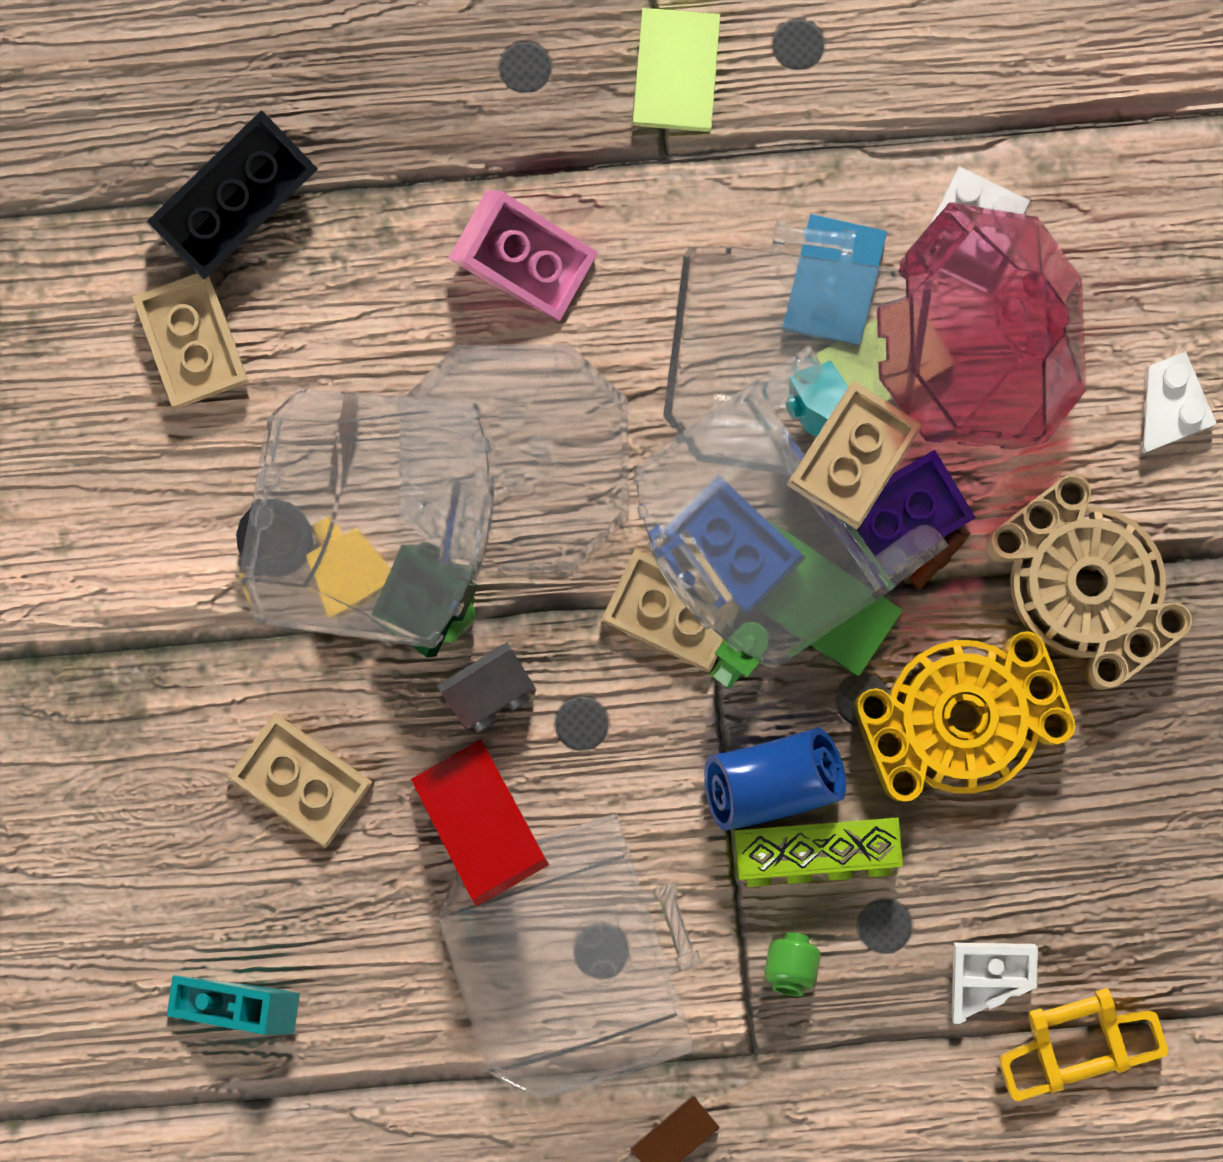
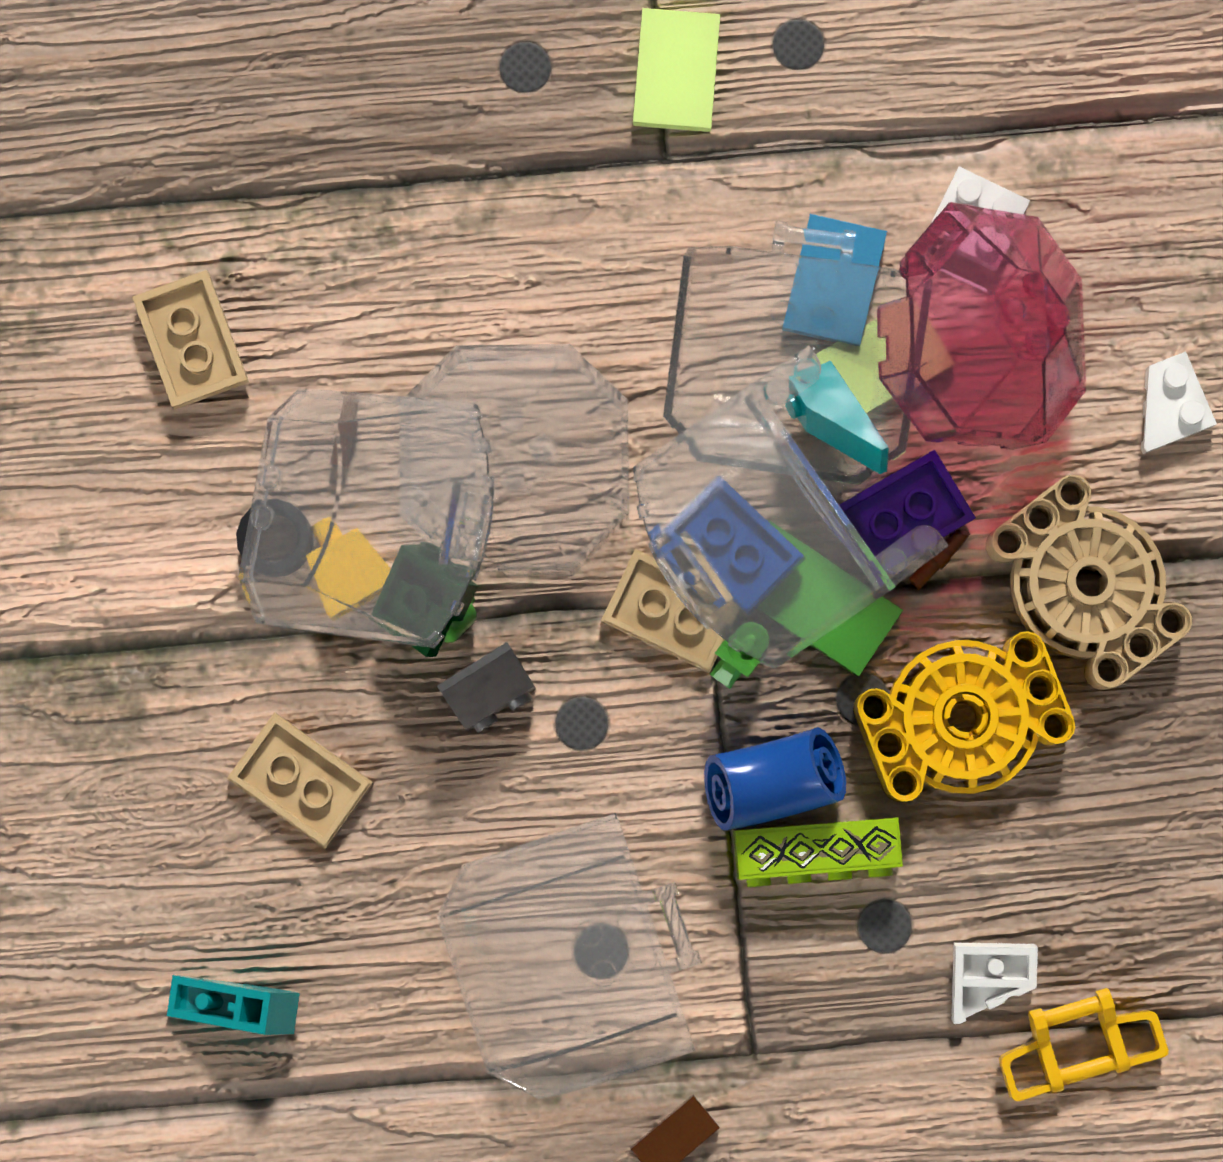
black slope [146,110,318,280] -> none
red tile [411,739,549,907] -> none
bright pink slope [448,190,598,321] -> none
bright green head [764,932,821,996] -> none
tan tile [786,380,923,530] -> none

